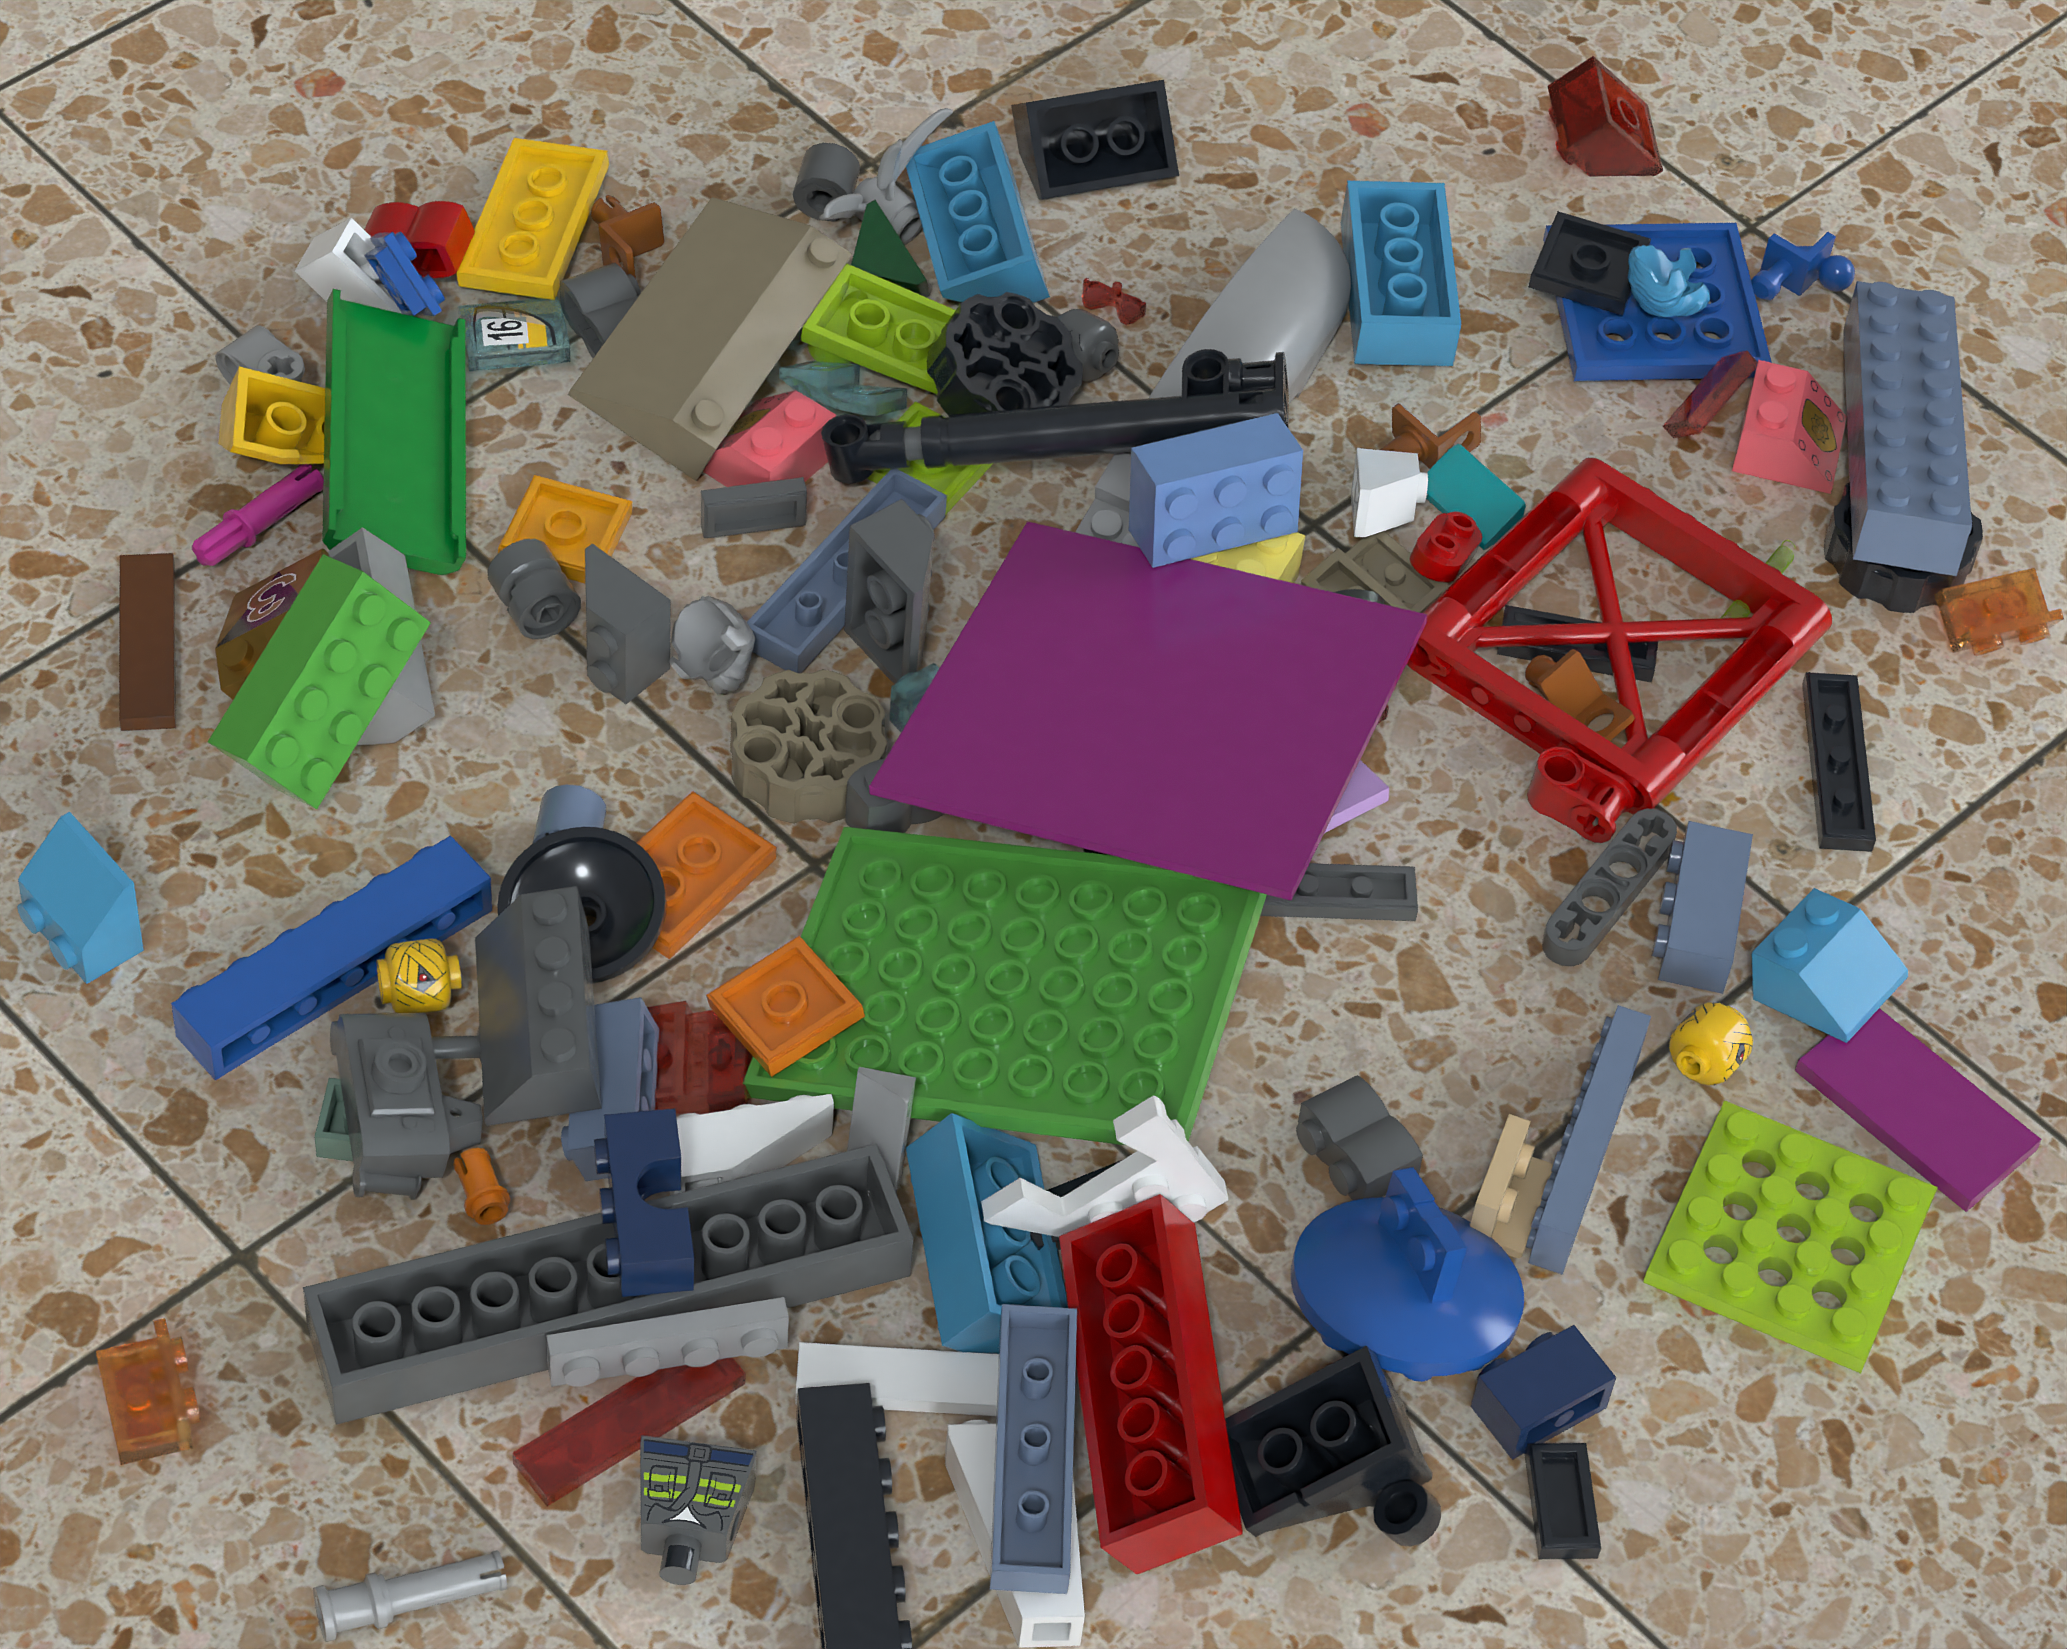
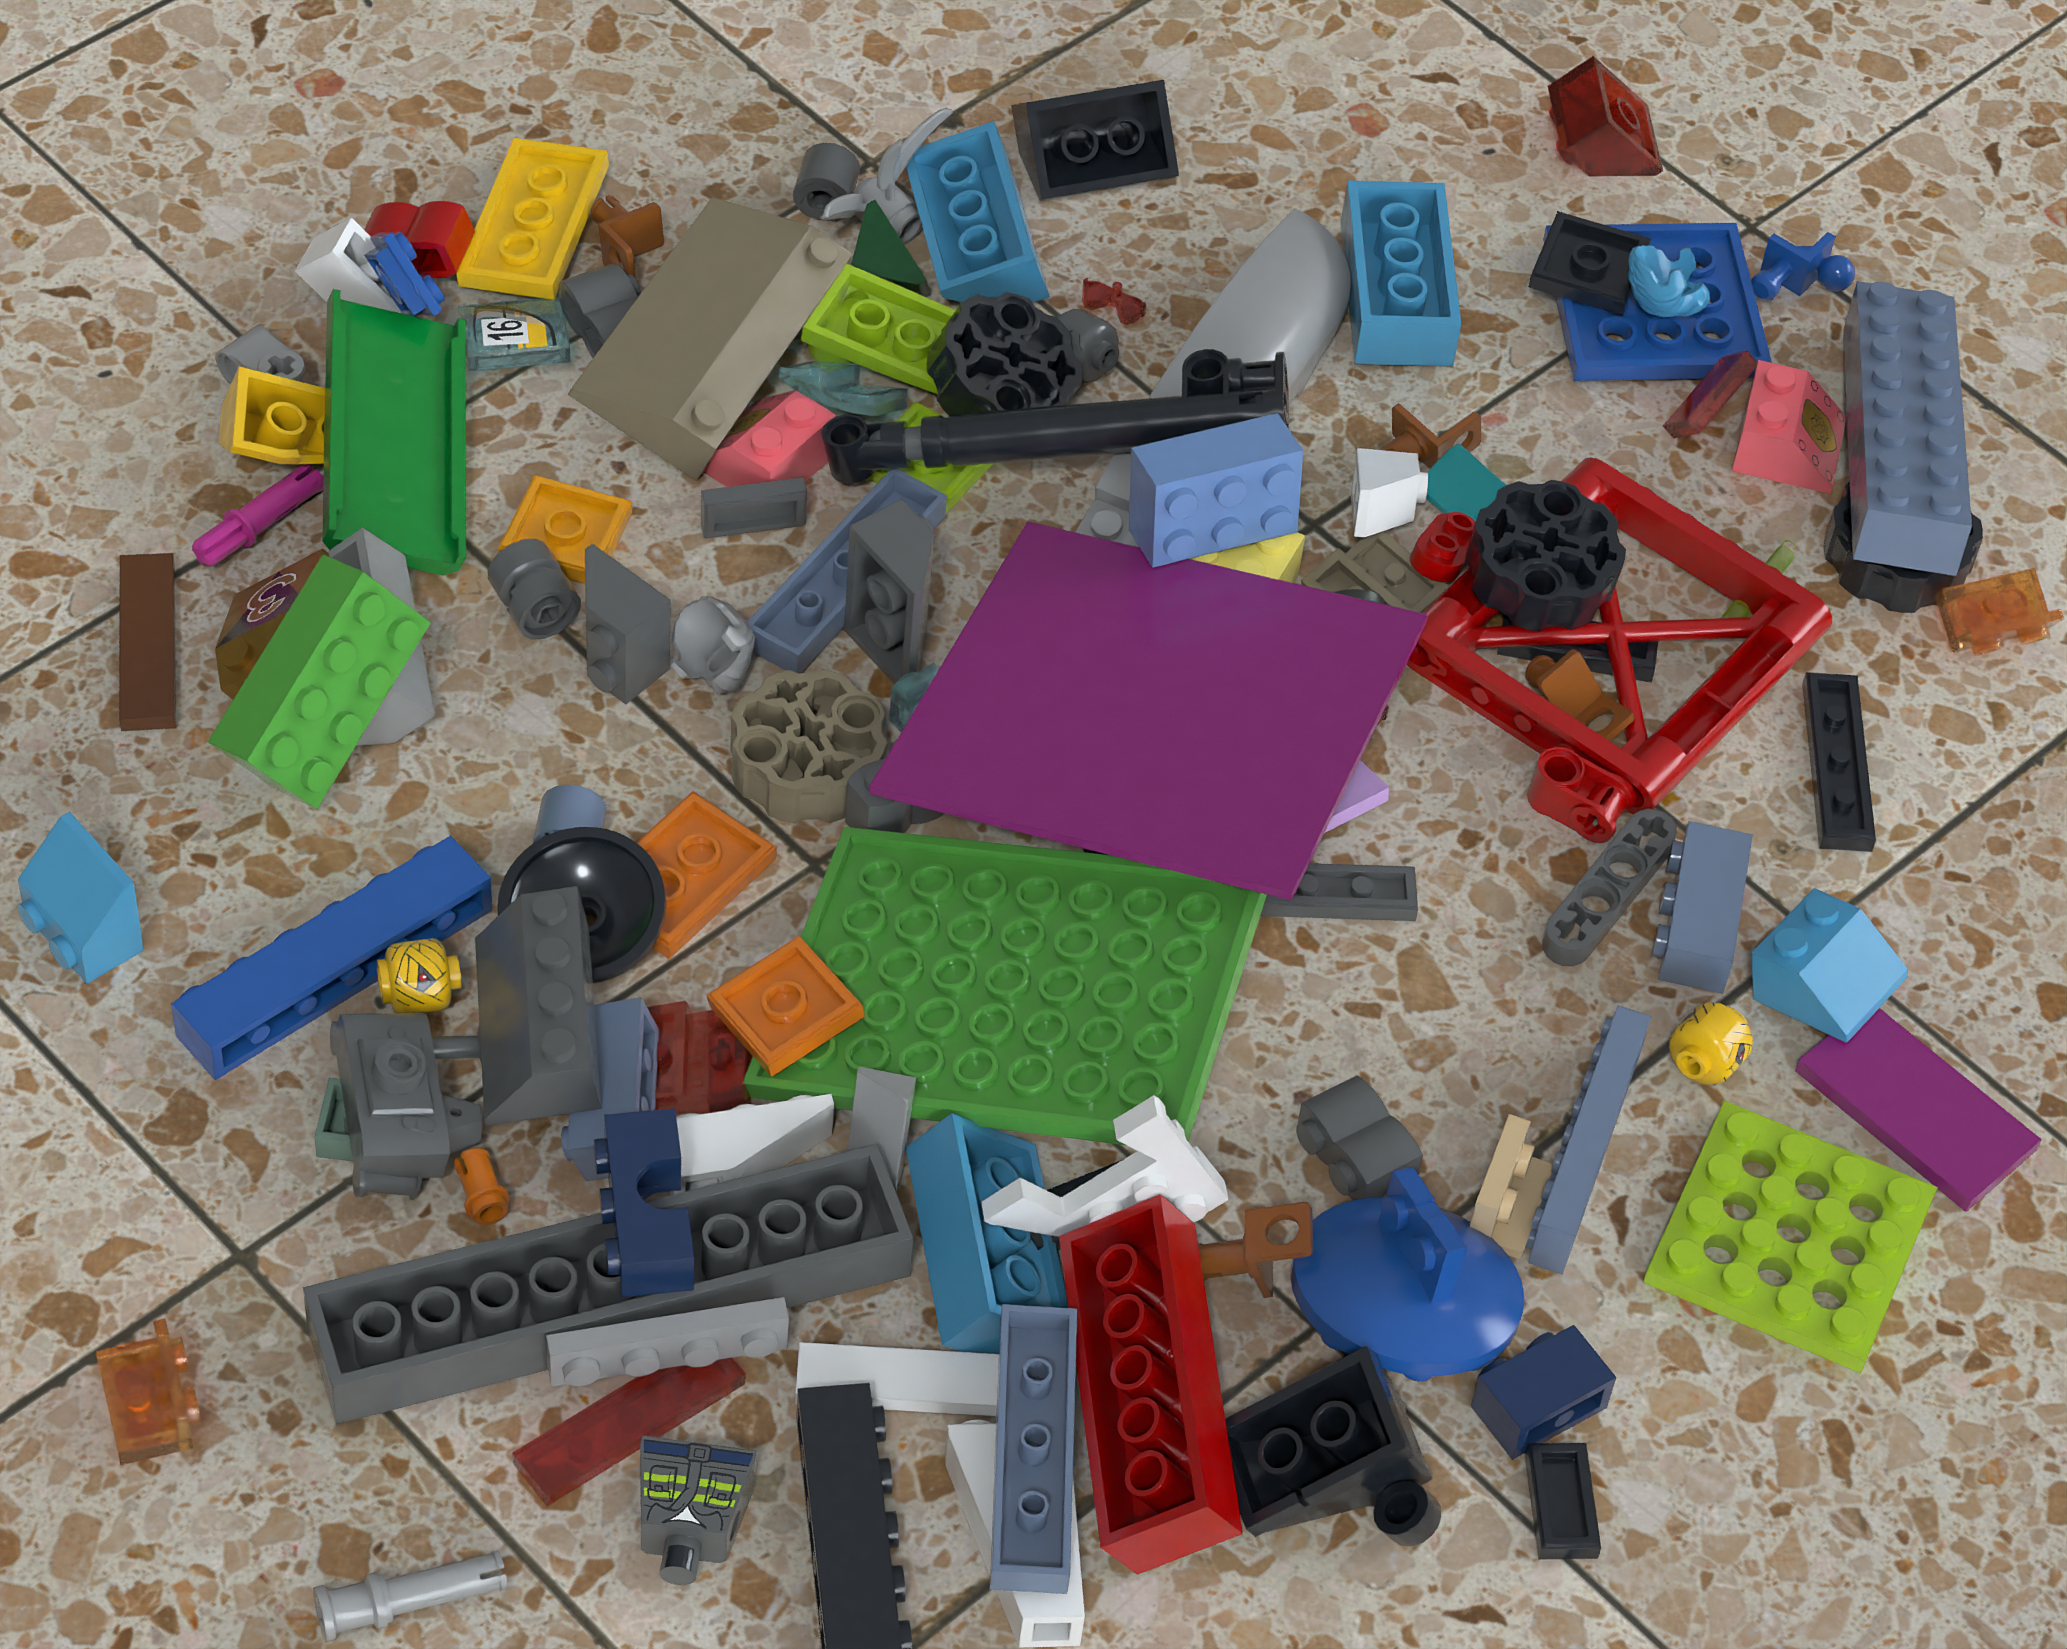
none -> dark orange bracket [1198,1202,1313,1298]
none -> black connector [1465,480,1626,632]

